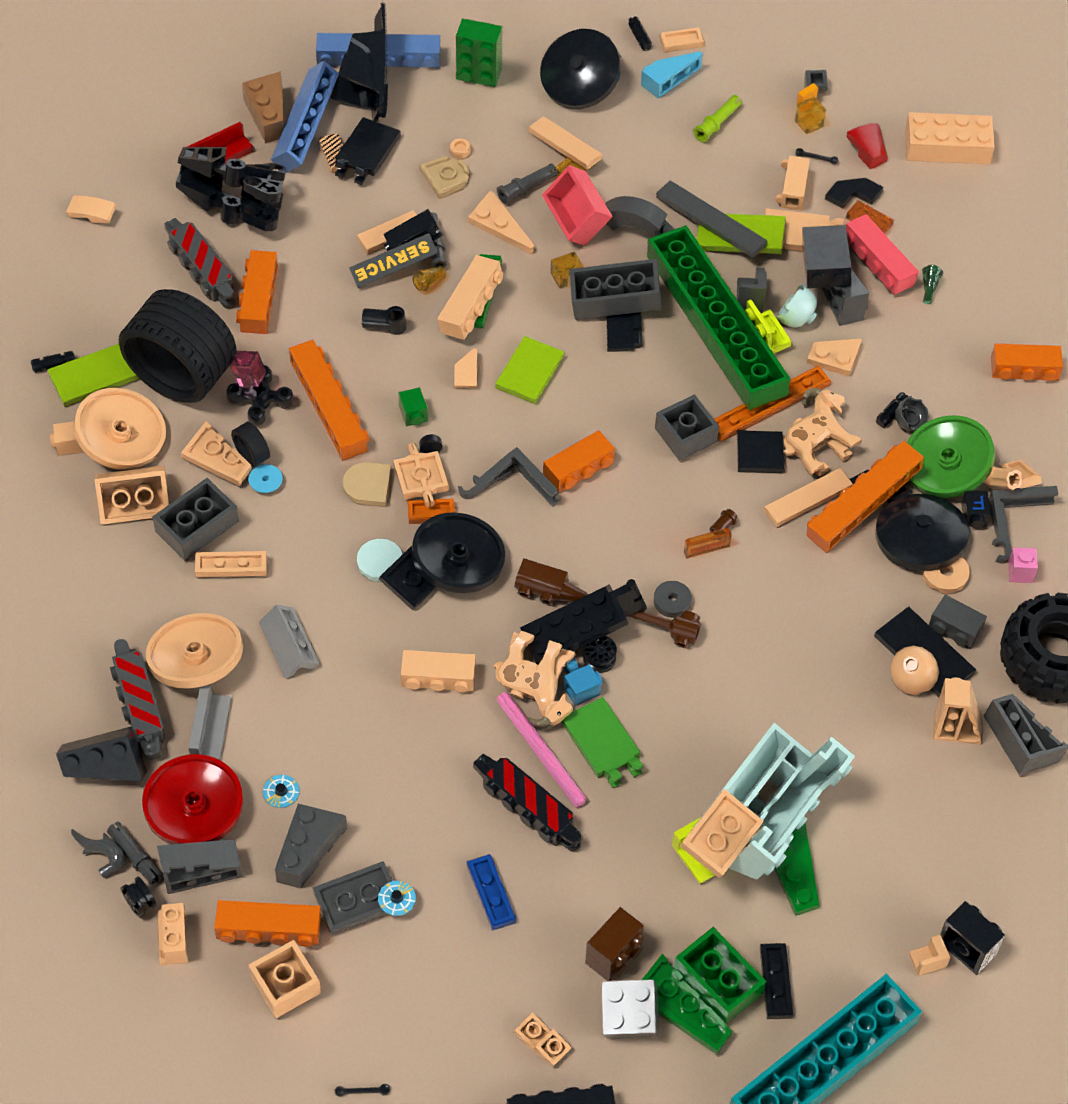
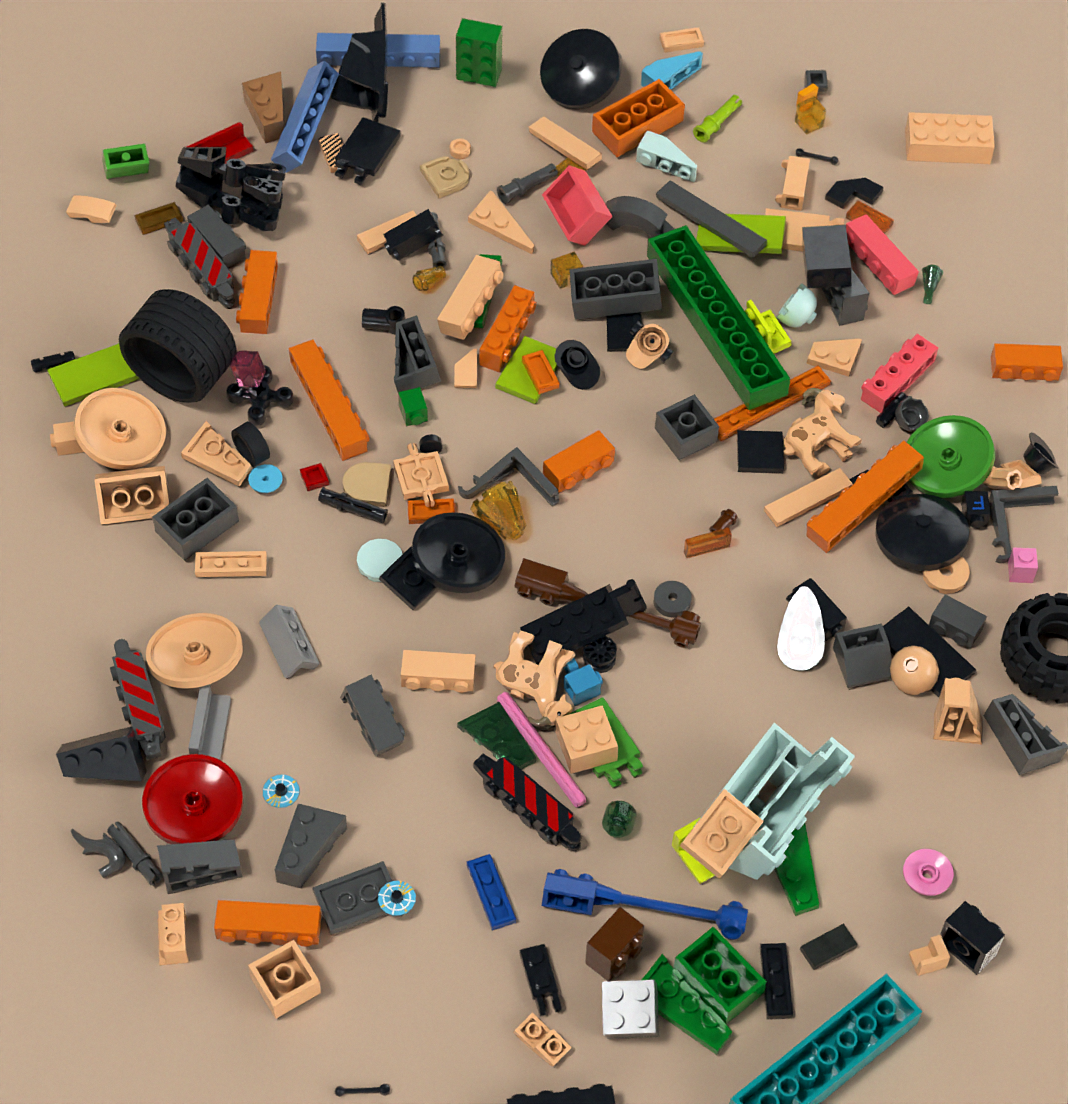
black wheel [120,876,157,917] -> none
dark grey tile [349,233,438,288] -> none
black axle [628,16,652,50] -> none
dark grey panel [737,267,767,313] -> none
red slope [846,123,888,169] -> none
none -> bright green brick [102,143,149,179]
none -> pearl gold tile [135,202,183,235]
none -> dark grey brick [187,205,246,269]
none -> red tile [300,463,329,492]
none -> black pin [318,487,388,523]
none -> dark grey wedge [340,674,405,757]
none -> dark grey wedge [394,315,441,392]
none -> clear green wing [457,702,536,770]
none -> clear yellow cone [470,481,526,540]
none -> orange brick [479,285,537,373]
none -> black hinge [519,944,562,1016]
none -> orange tile [522,350,559,394]
none -> blue bar [542,869,748,939]
none -> black piece [555,340,600,389]
none -> light nougat brick [556,705,618,774]
none -> orange brick [592,79,685,157]
none -> clear green head [602,800,637,838]
none -> light nougat cap [626,321,674,369]
none -> light aqua slope [636,130,697,182]
none -> shield [777,586,825,671]
none -> black brick [786,578,847,641]
none -> pearl dark grey tile [800,924,858,970]
none -> dark grey slope [833,623,892,688]
none -> coral brick [861,334,938,413]
none -> bright pink dish [903,849,954,896]
none -> black piece [1023,432,1059,475]

